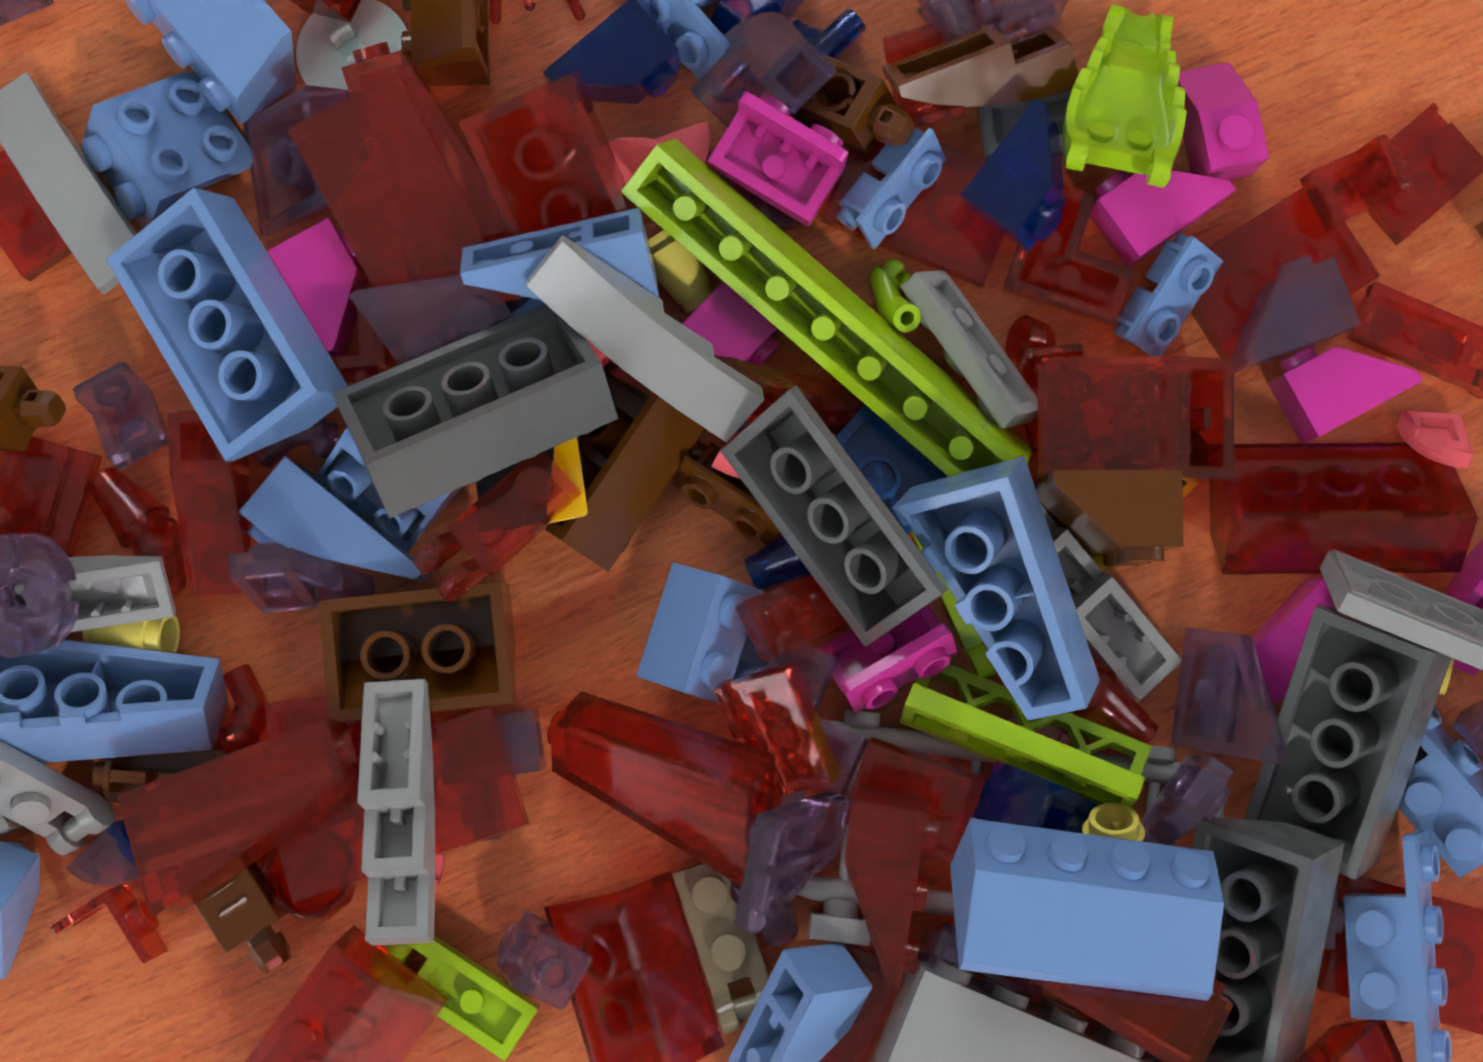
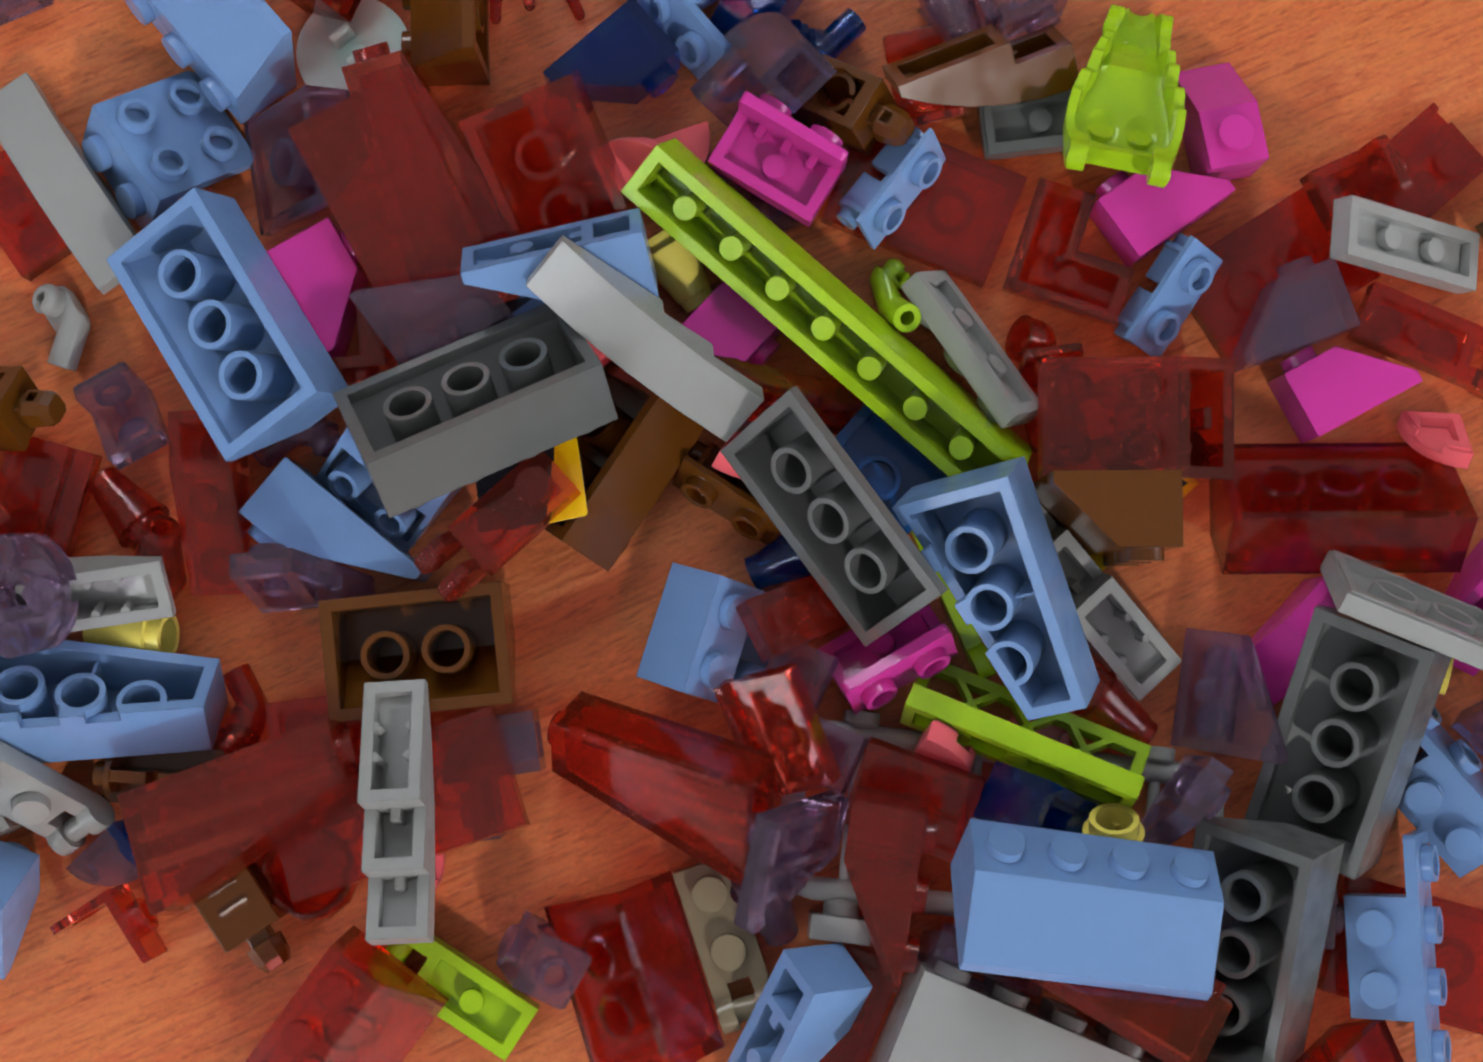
clear blue slope [961,98,1066,252] -> none
none -> light grey arm [32,284,91,372]
none -> coral tile [912,720,976,779]
none -> light grey plate [1330,195,1480,294]

